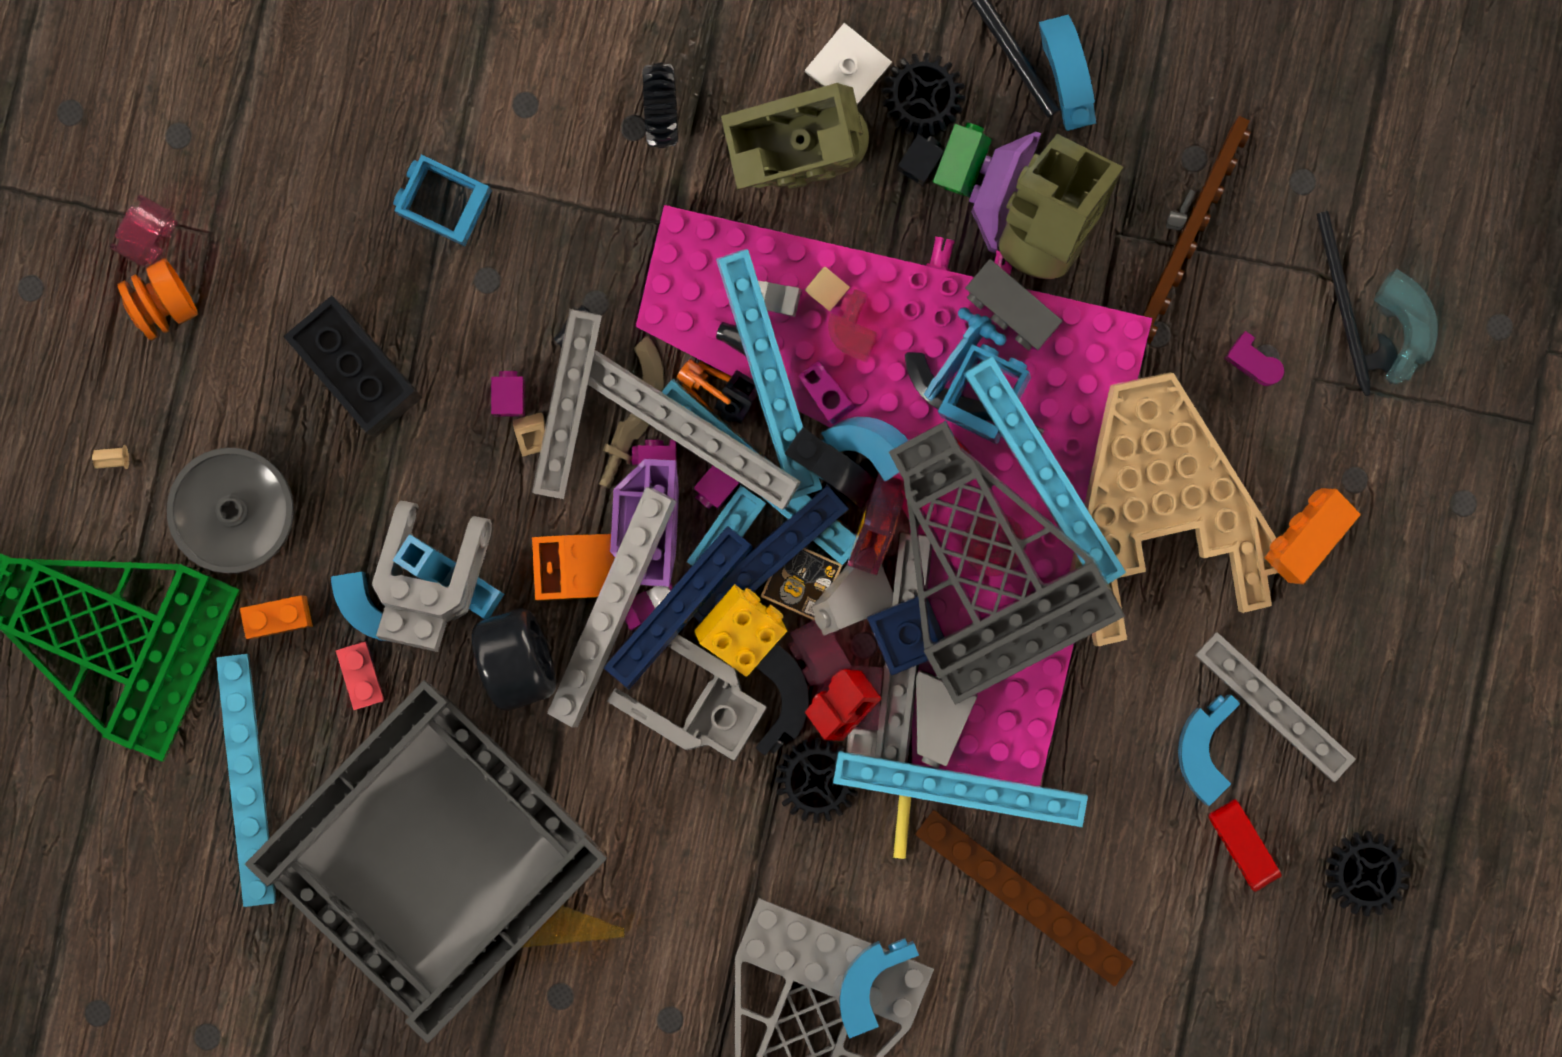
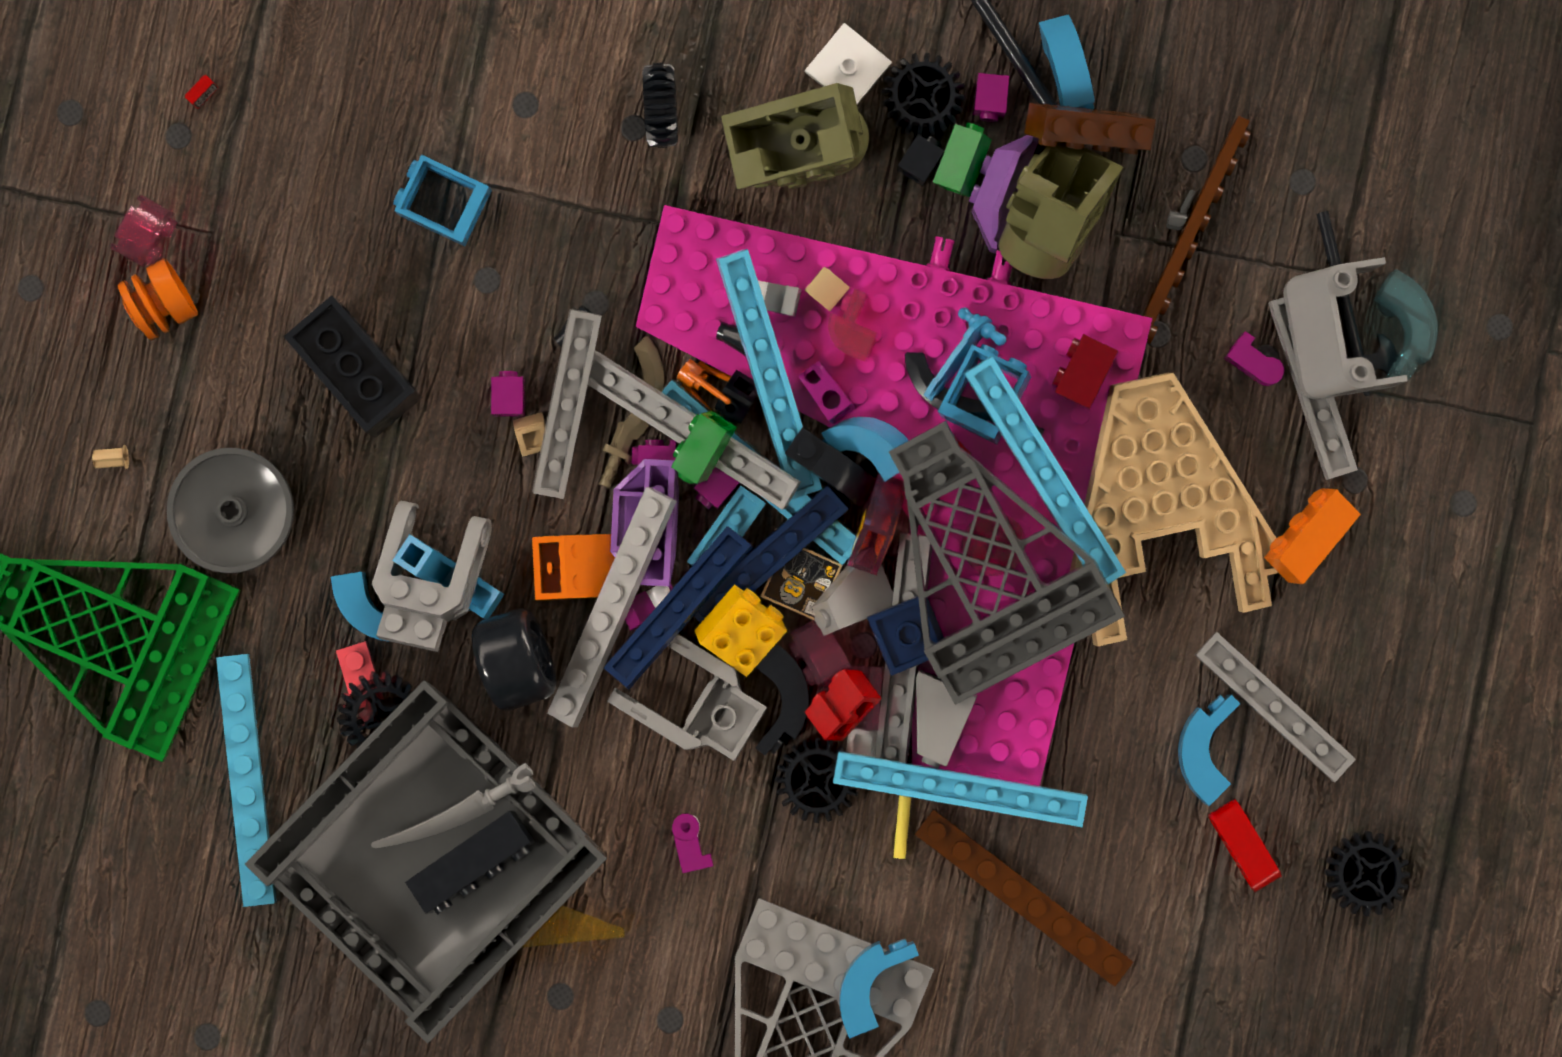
orange brick [240,595,313,639] -> none
dark grey brick [965,259,1063,351] -> none
none -> red tile [185,75,219,110]
none -> black gear [337,671,413,748]
none -> light grey sword [371,763,536,848]
none -> black brick [405,811,535,915]
none -> green brick [671,411,737,484]
none -> magenta leg [672,813,714,874]
none -> magenta brick [973,73,1009,122]
none -> reddish brown brick [1024,102,1156,154]
none -> dark red brick [1052,334,1118,410]
none -> light grey plate [1268,297,1358,480]
none -> light grey windscreen [1283,257,1408,400]

